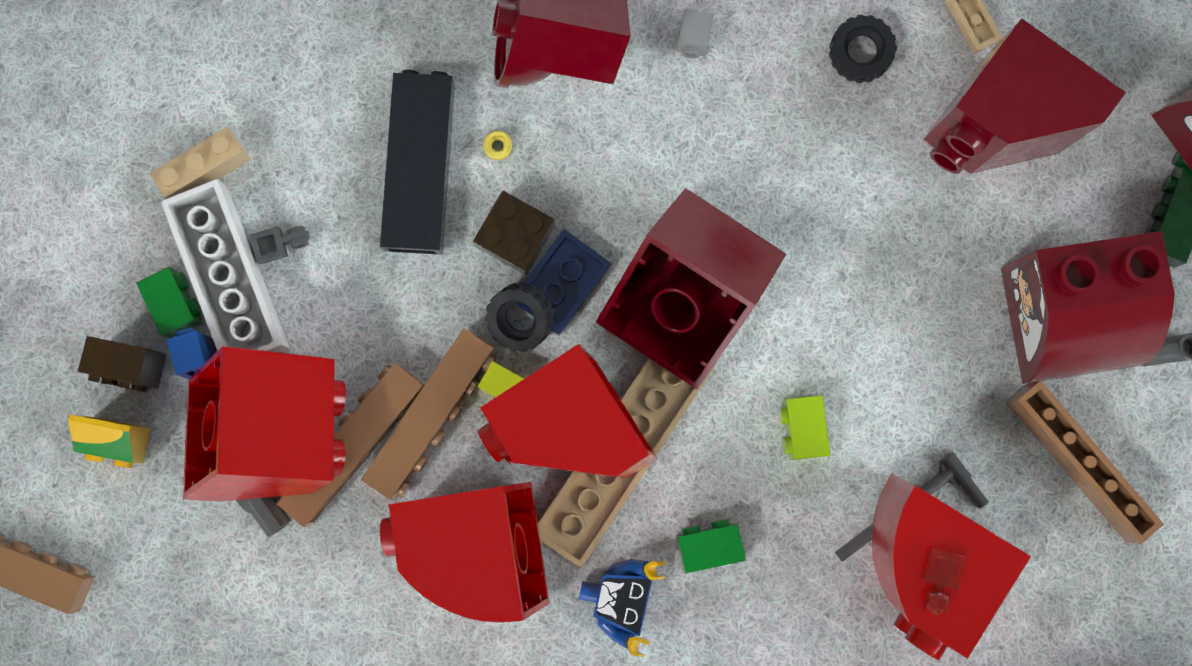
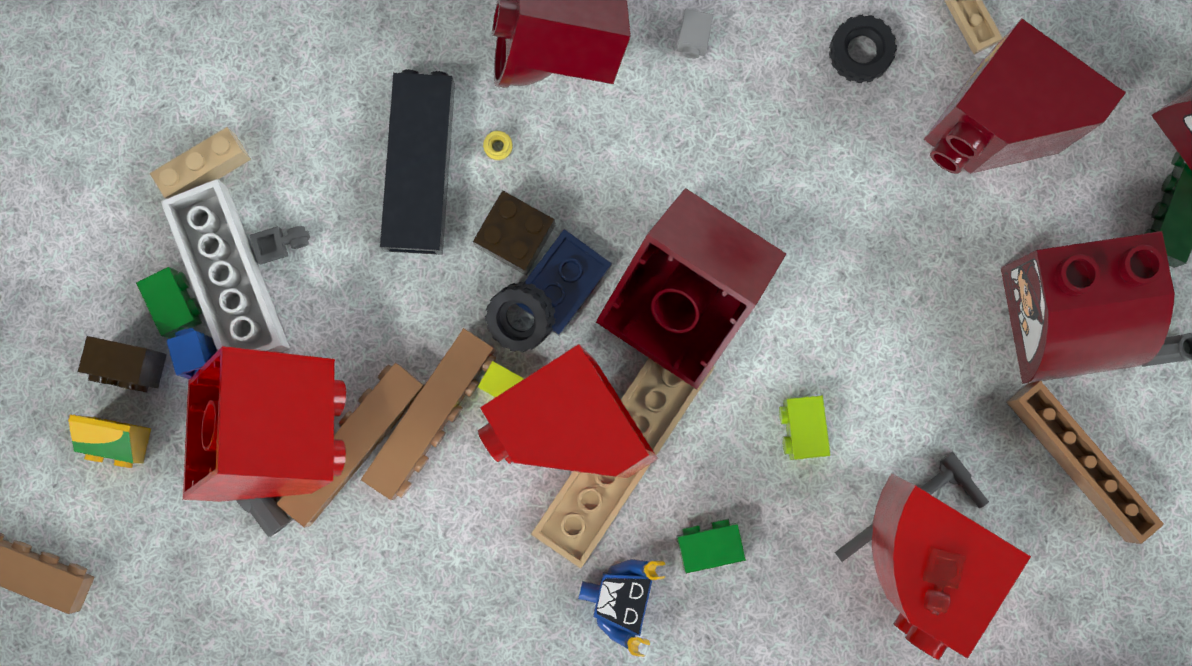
red brick [379,482,550,623] -> none

